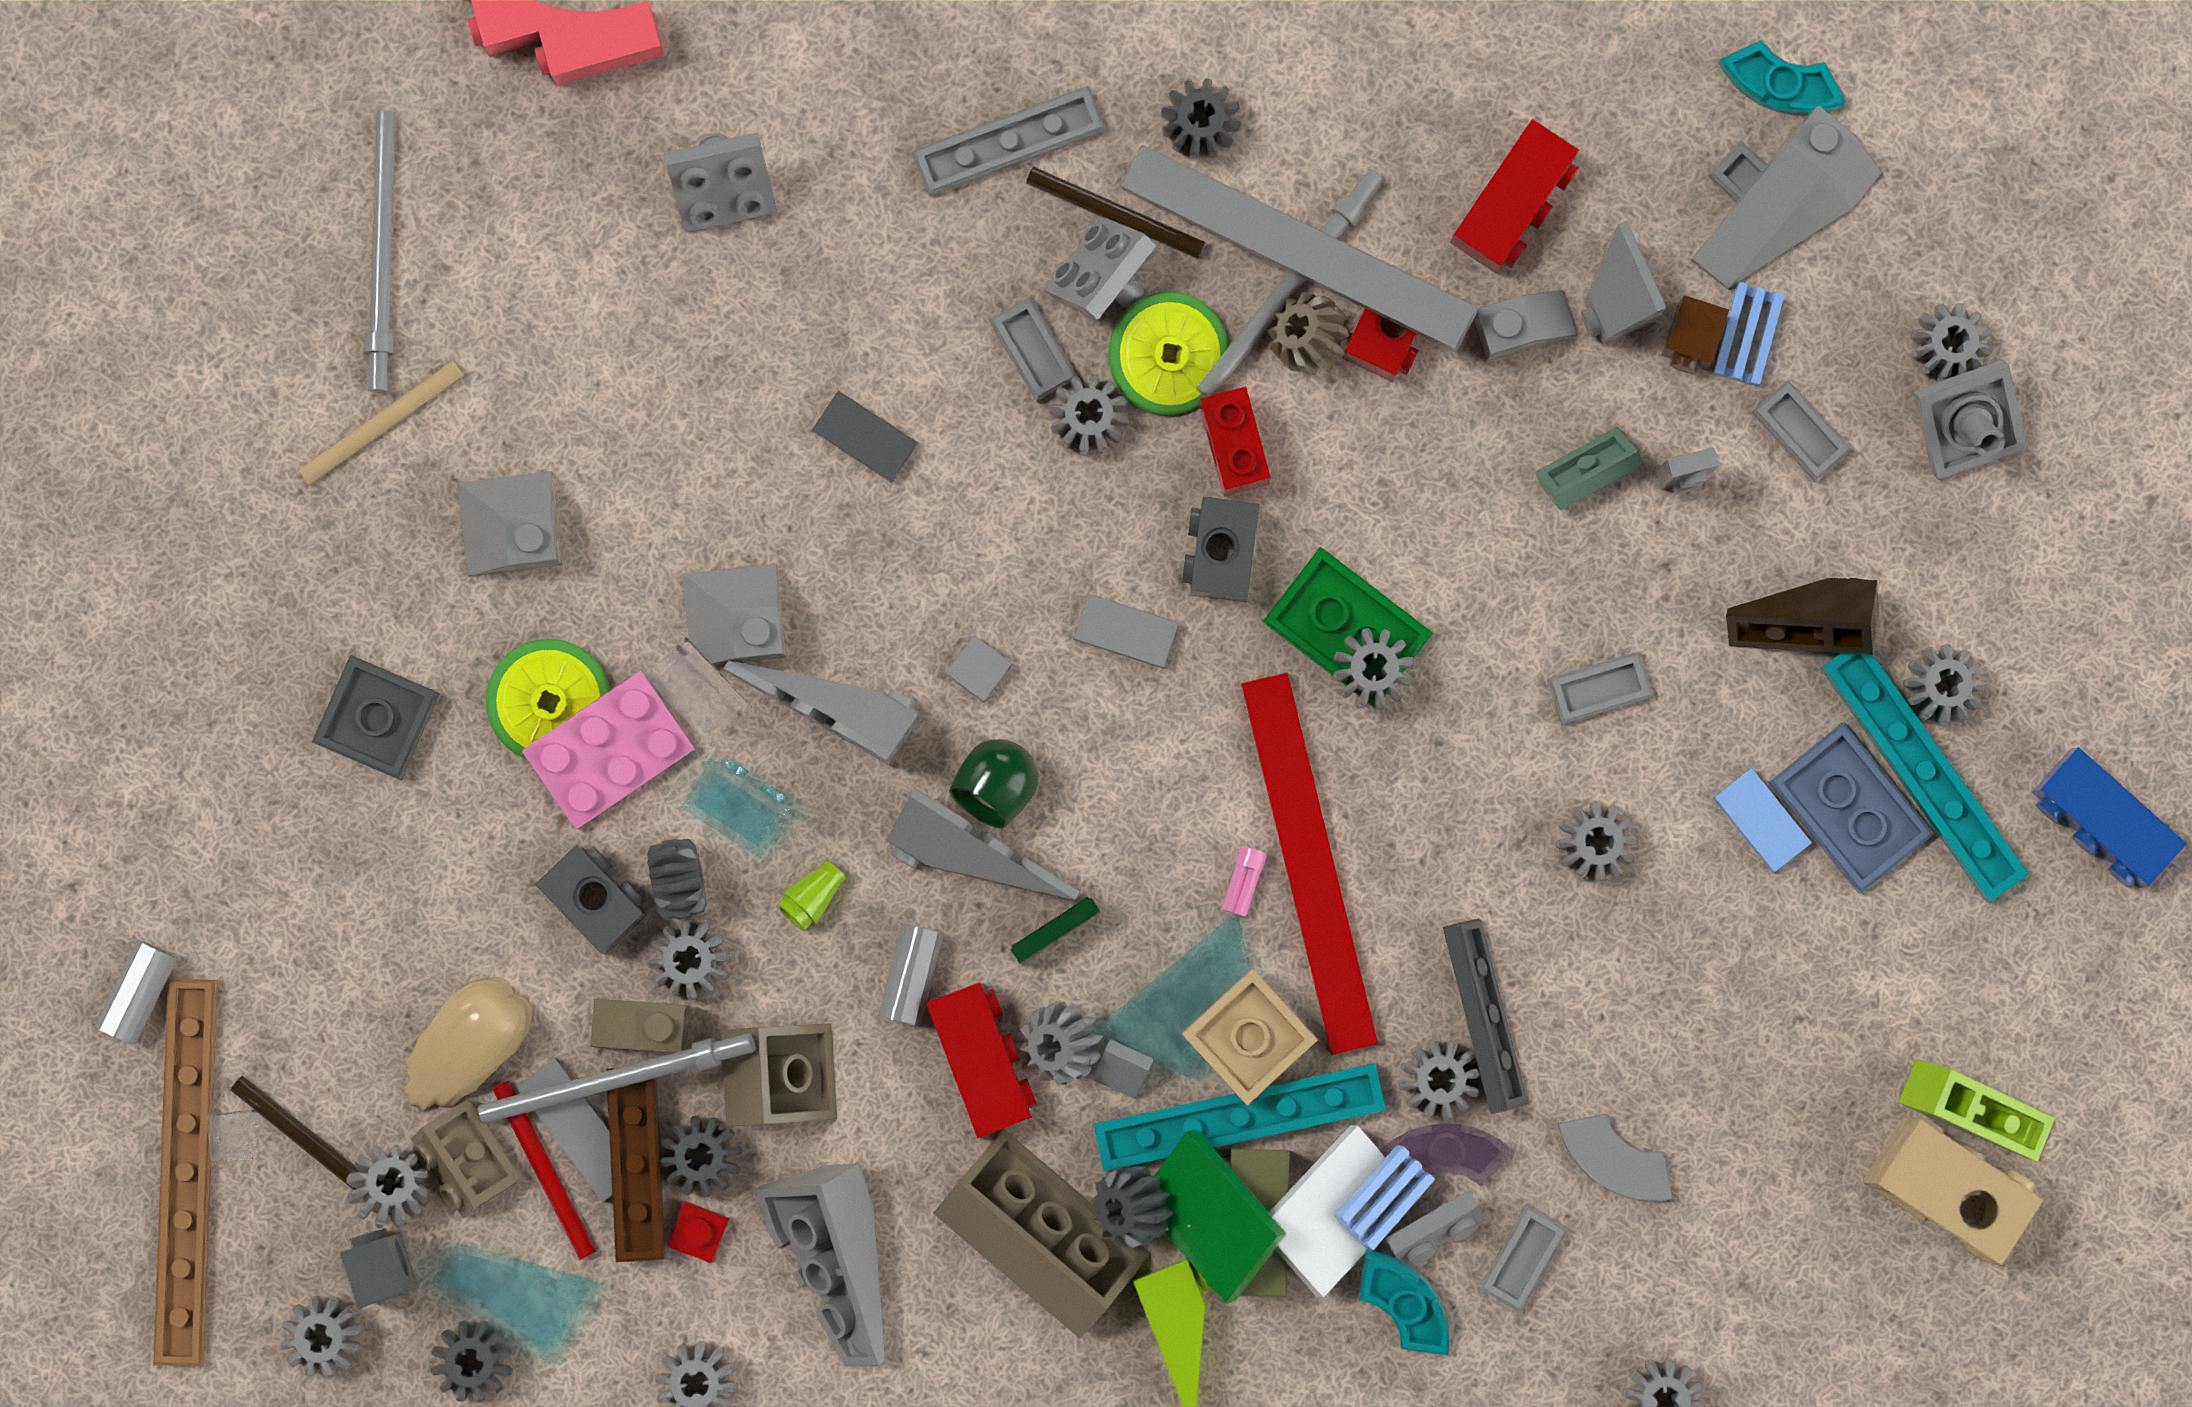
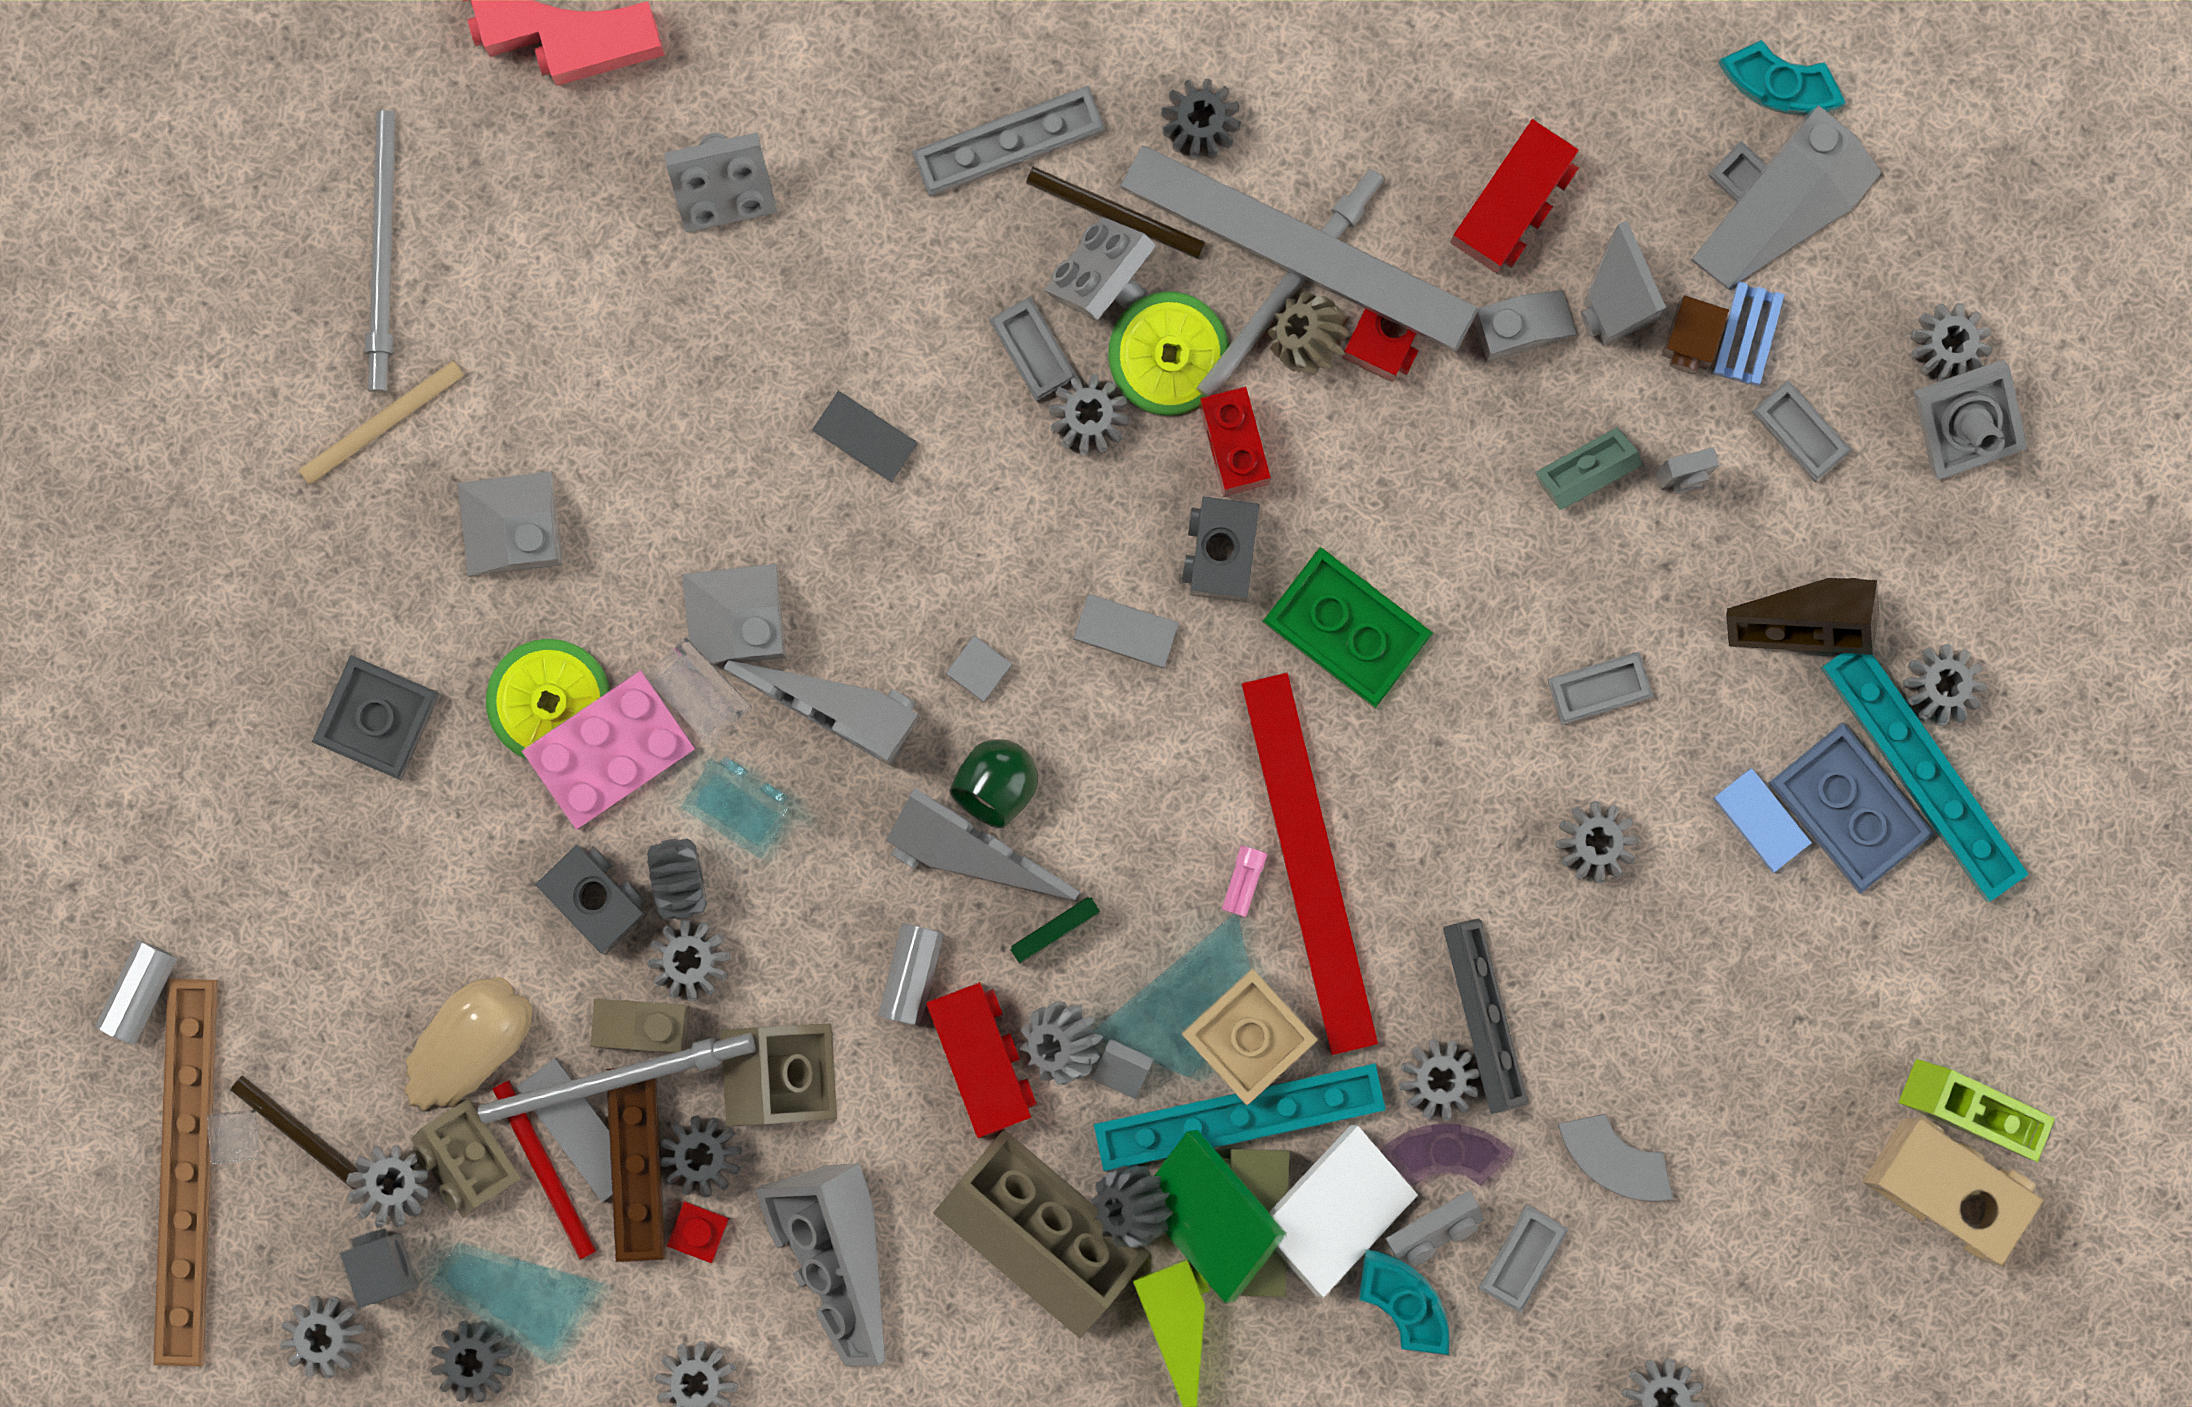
lime cone [776,860,846,931] -> none
light grey gear [1333,628,1414,710] -> none
light blue tile [1335,1145,1435,1250] -> none
blue brick [2032,747,2187,888] -> none

